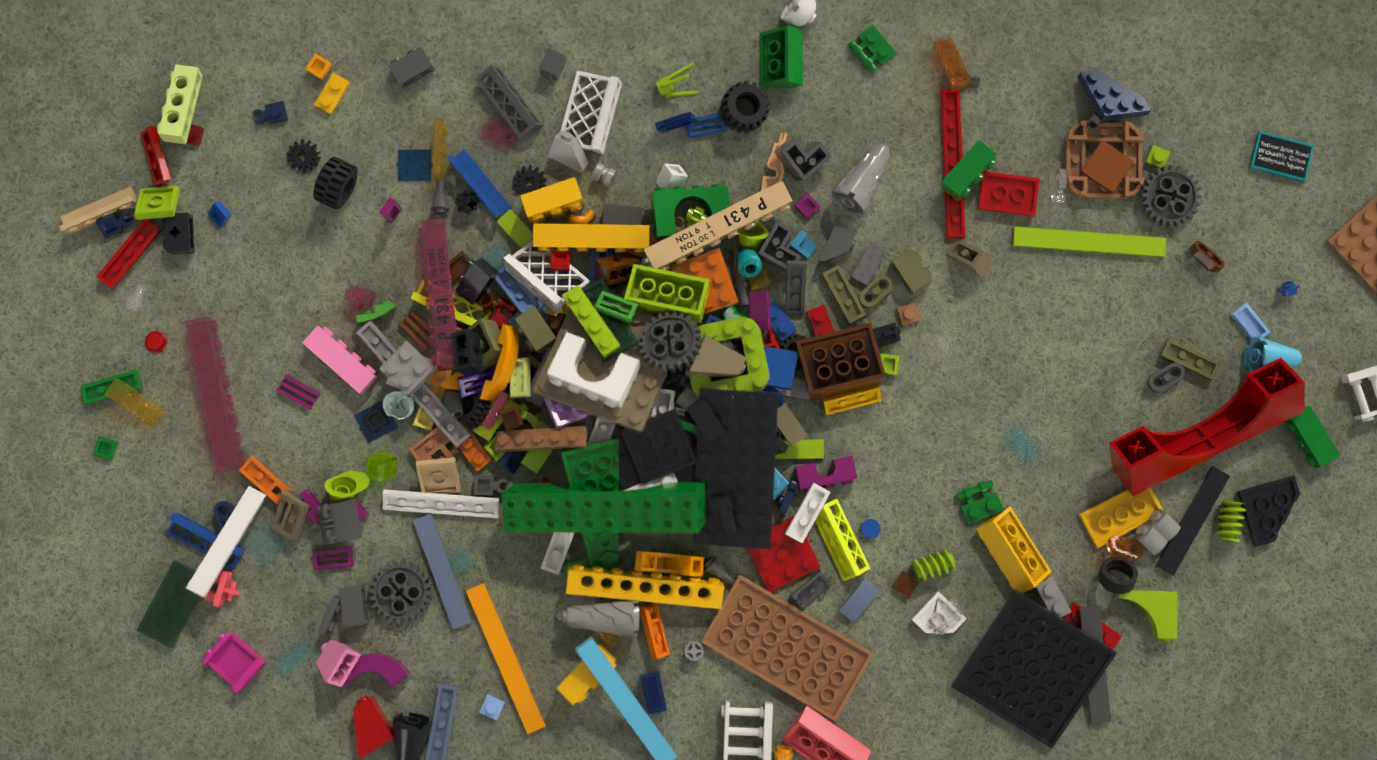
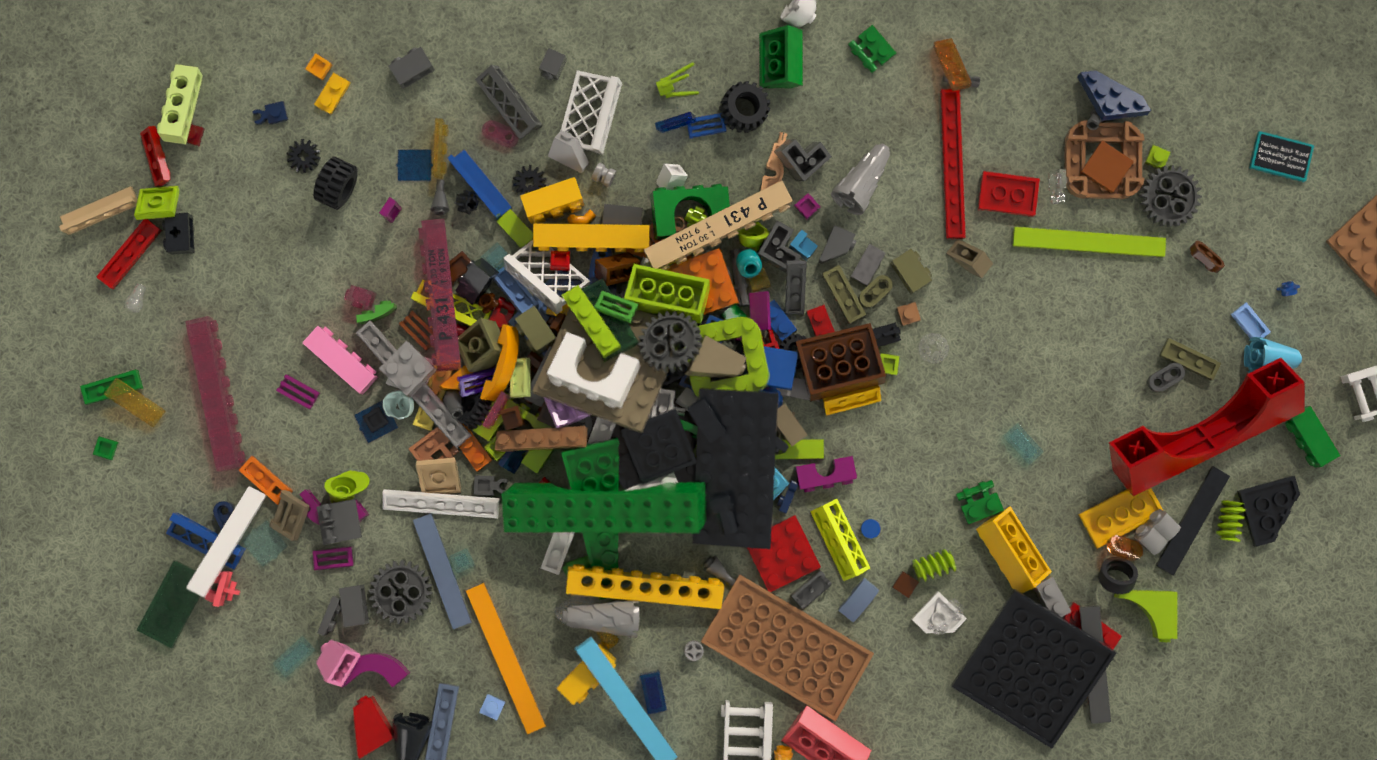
dark blue plate [96,210,134,238] -> none
red piece [145,331,167,353] -> none
dark pink panel [202,631,267,694] -> none
blue plate [208,200,232,228] -> none
clear neon green panel [366,450,398,482] -> none
black brick [451,329,484,376] -> none
light orange arch [635,551,704,577] -> none
orange plate [639,602,670,660] -> none
white plate [785,483,831,543] -> none
green brick [941,140,997,202] -> none

